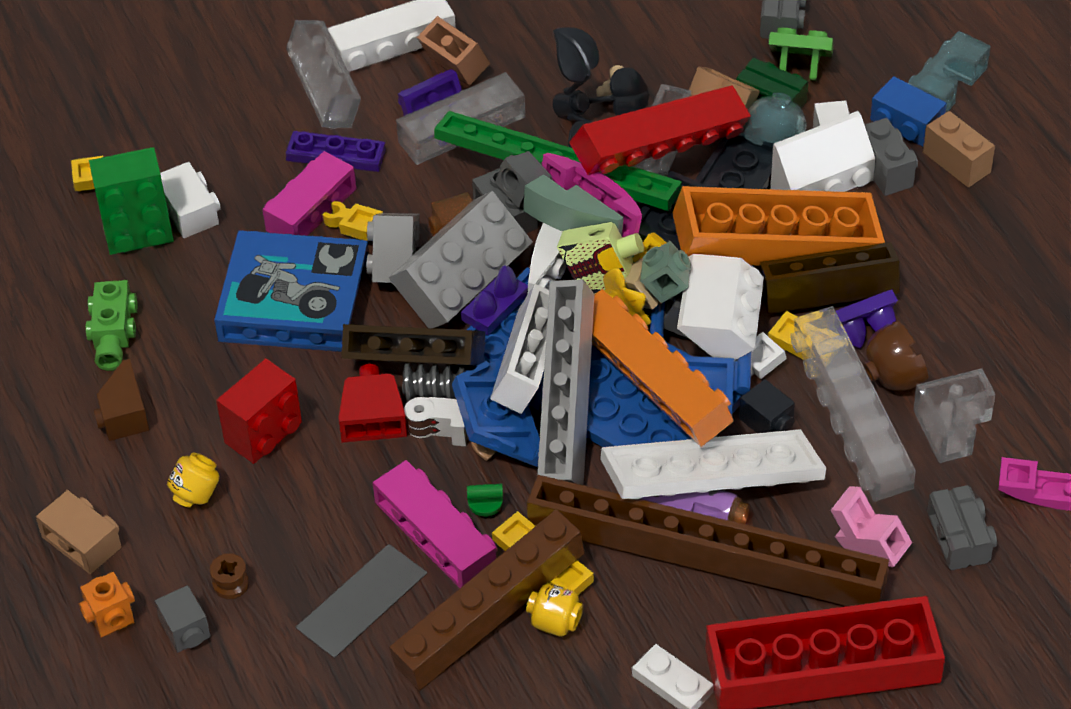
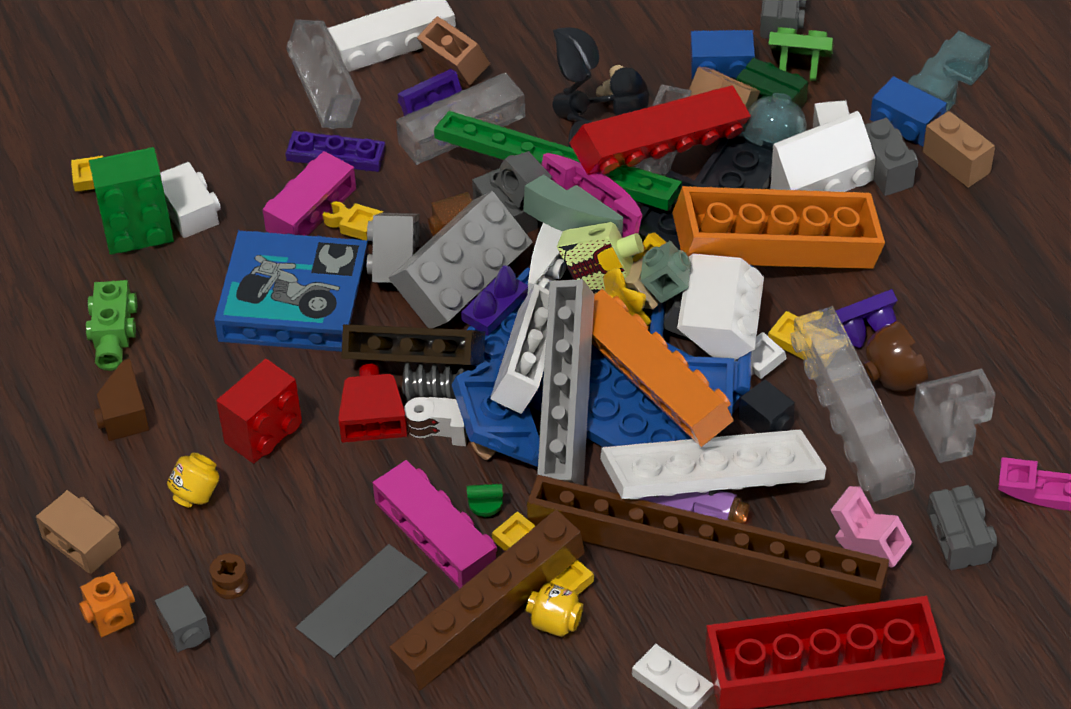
dark brown brick [760,242,900,314] -> none
none -> blue brick [690,30,755,79]

